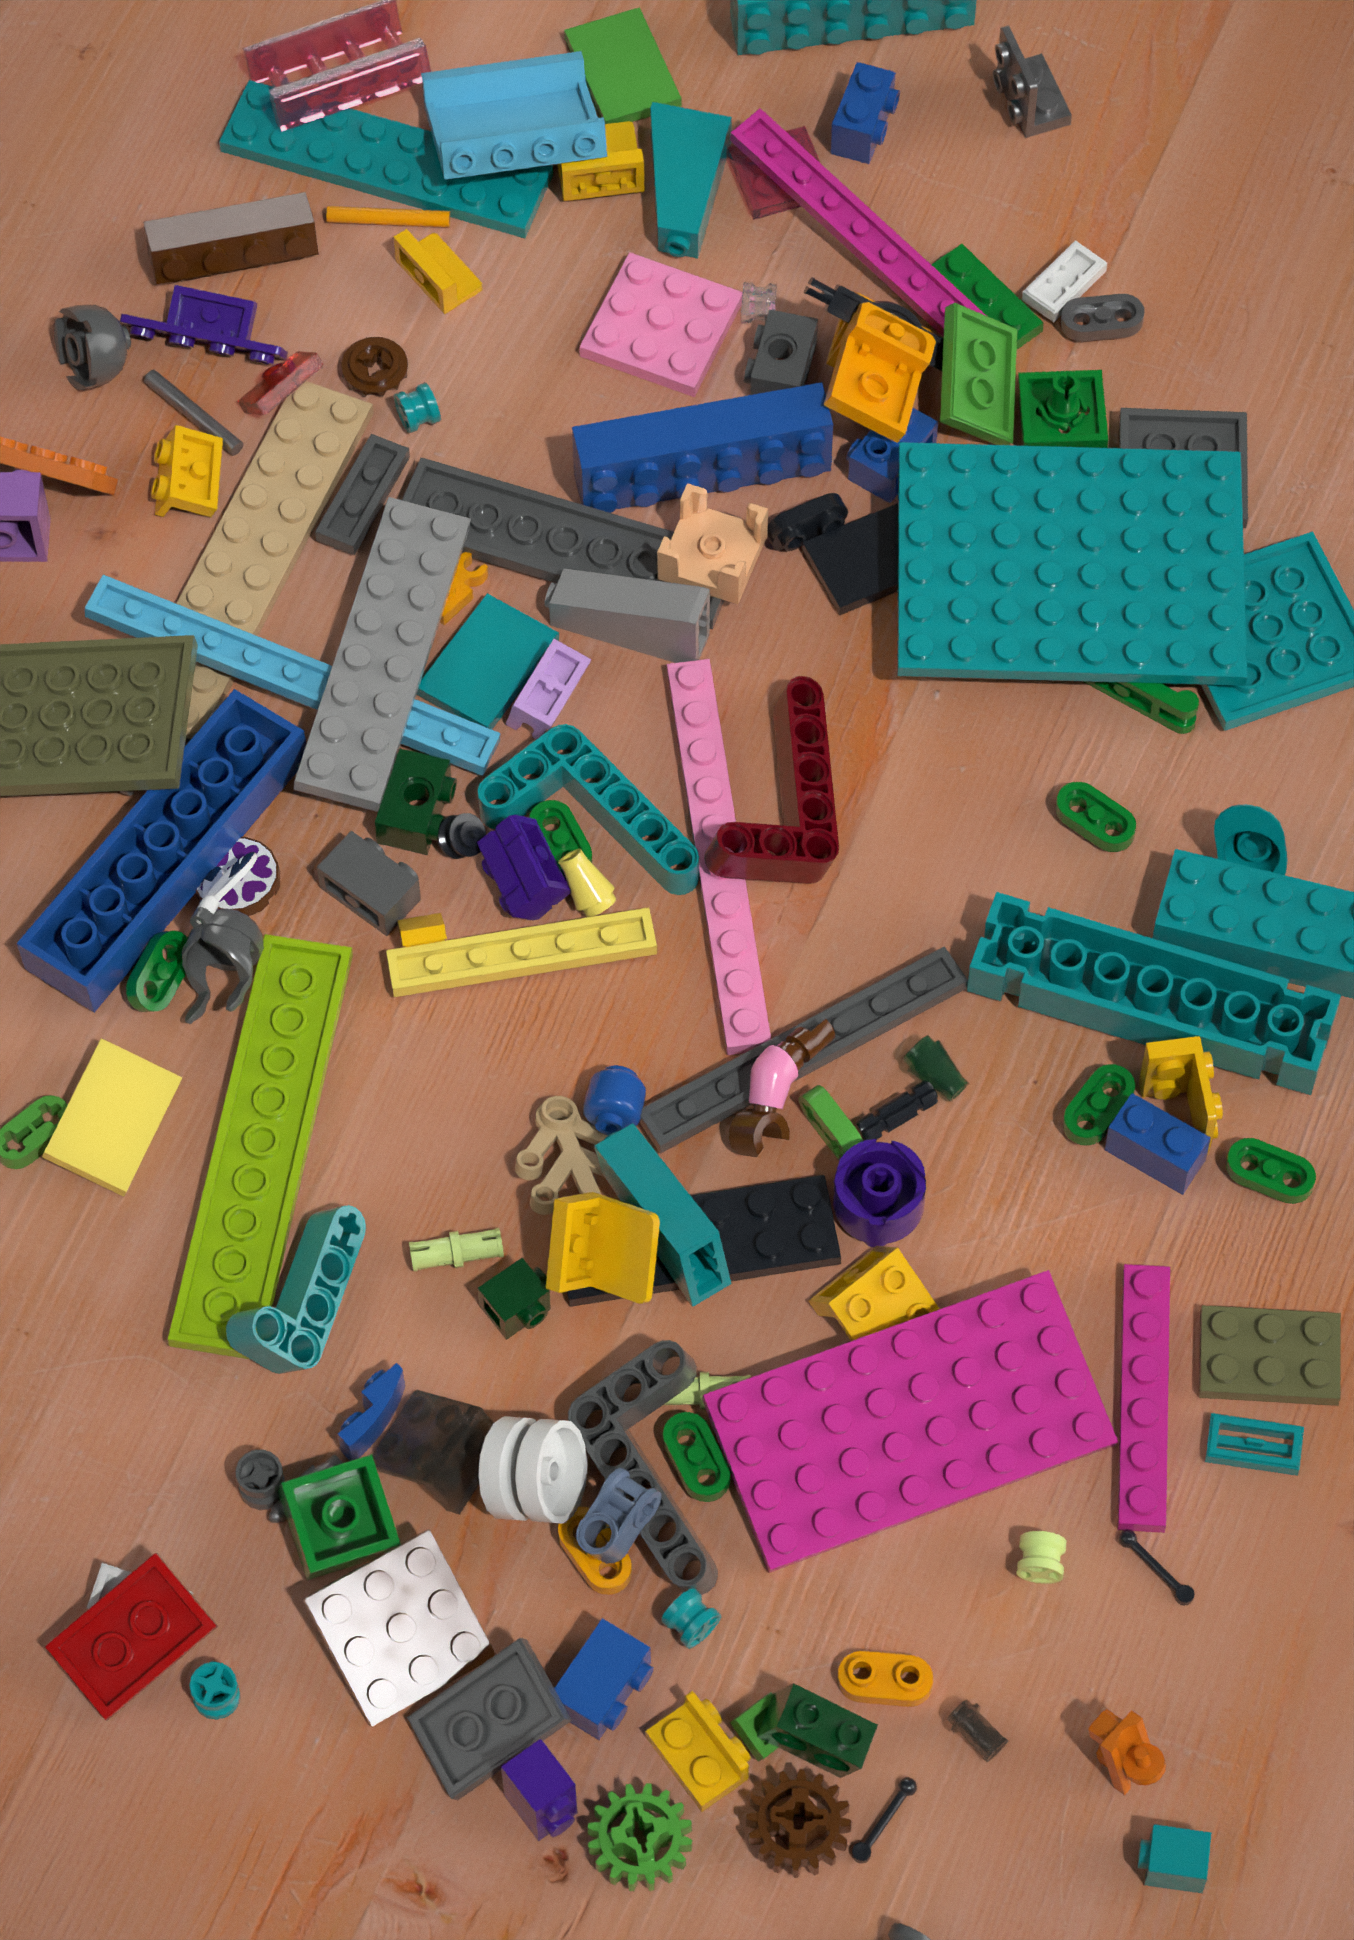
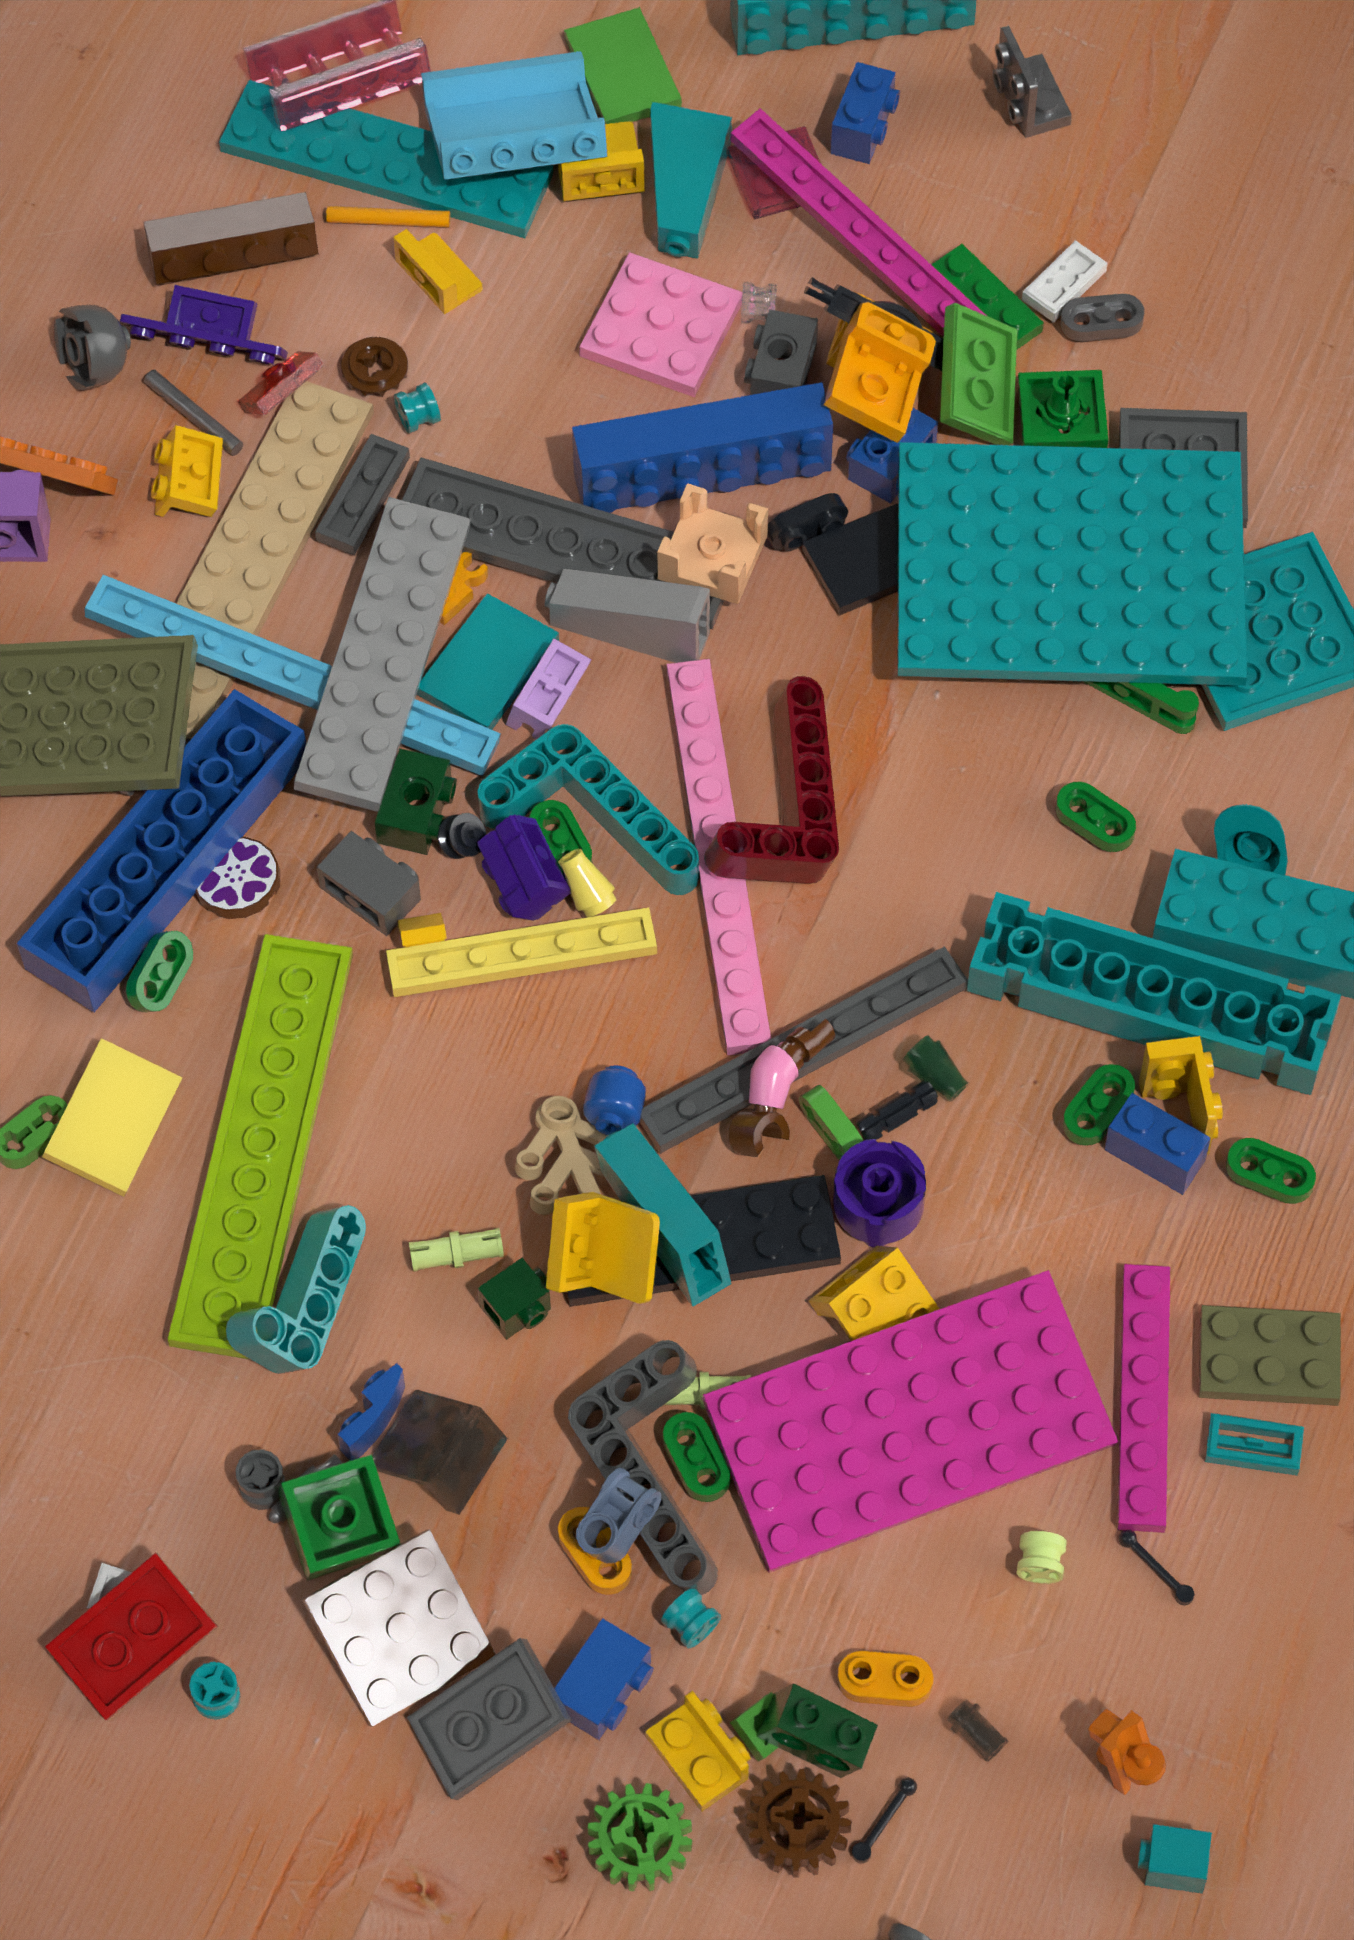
dark grey hair [182,852,264,1024] -> none
white wheel [478,1416,588,1524] -> none
dark purple brick [501,1739,578,1841] -> none

